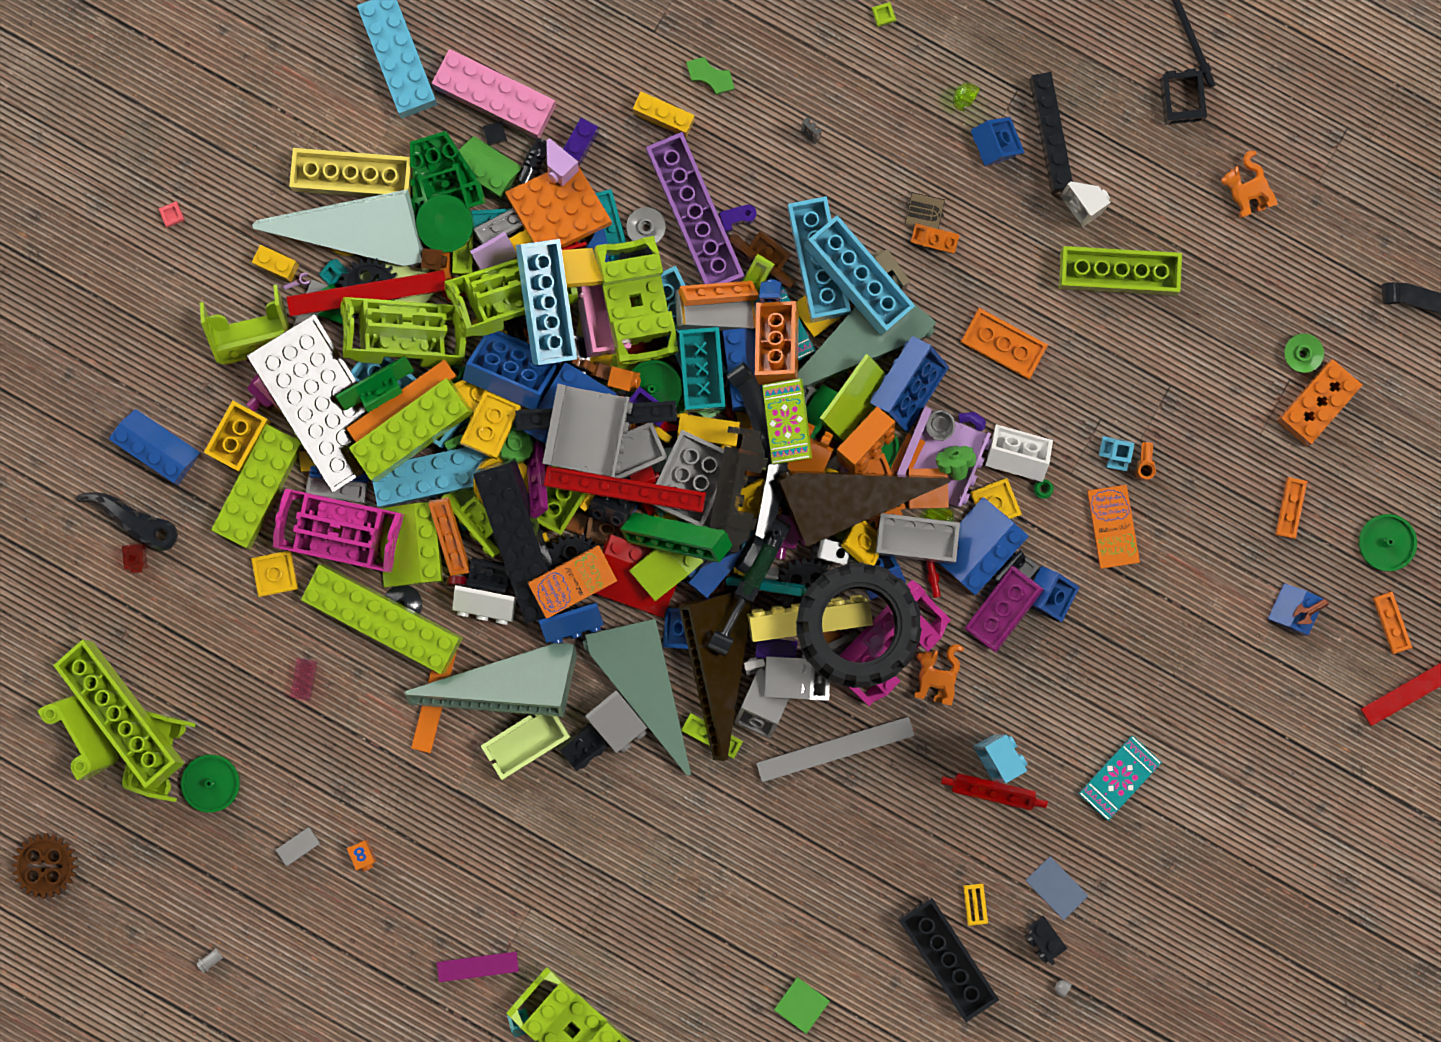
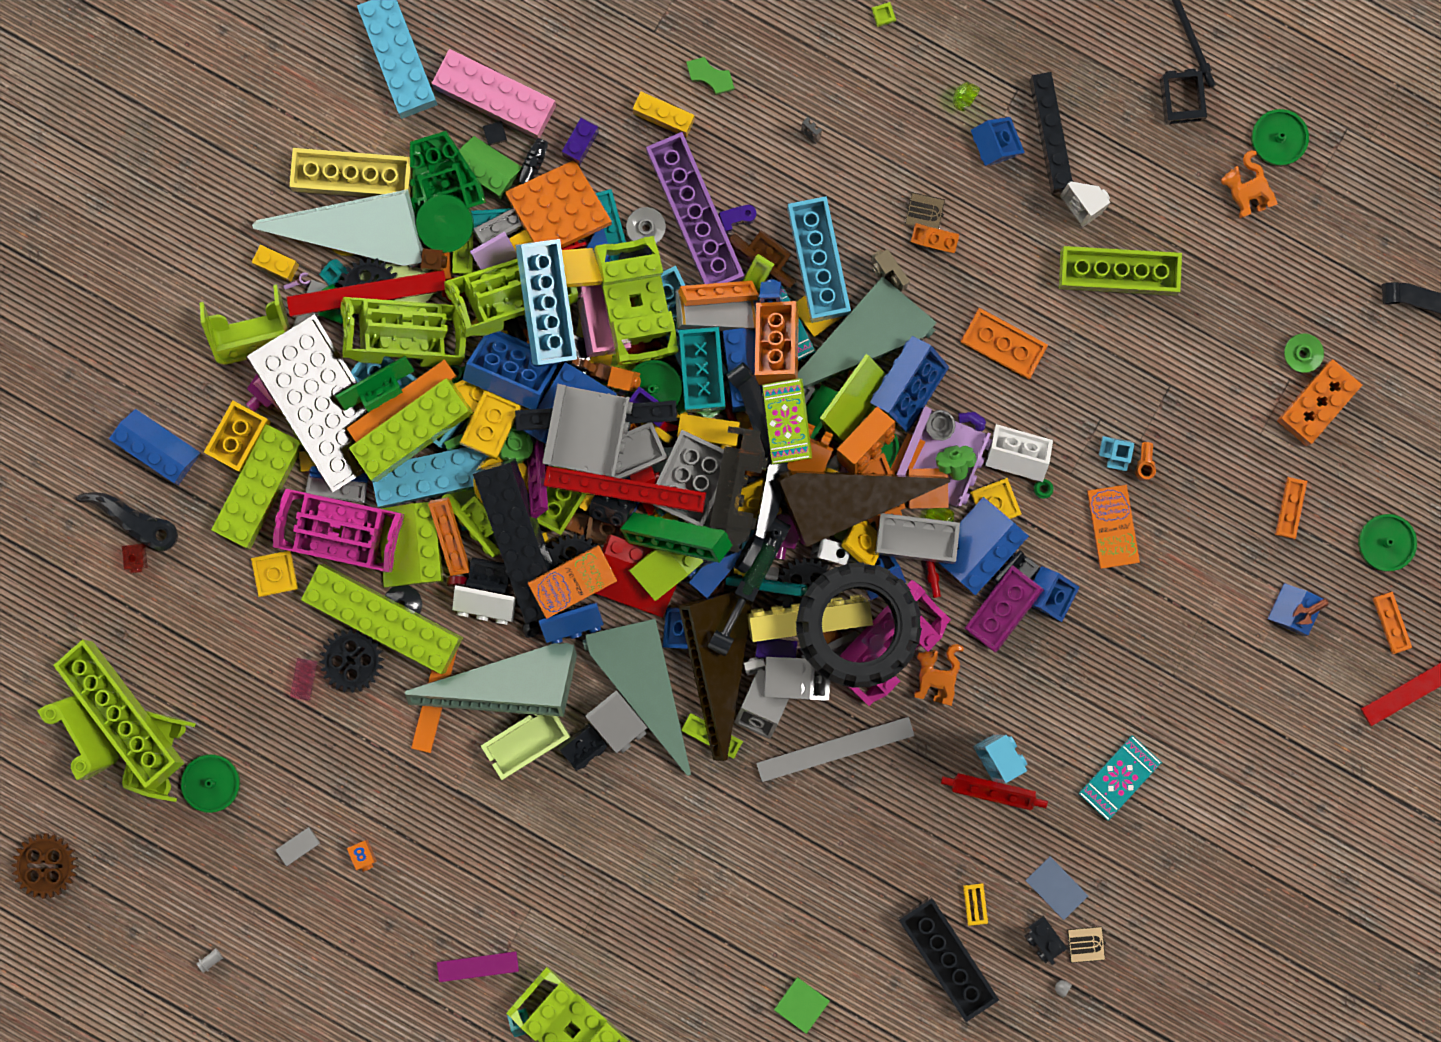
coral tile [159,201,185,228] -> none
lavender slope [547,138,579,187] -> none
medium azure brick [803,215,915,336] -> none
none -> black gear [319,628,385,693]
none -> black hinge [522,621,540,638]
none -> piece [1067,926,1106,963]
none -> green piece [1251,109,1309,167]

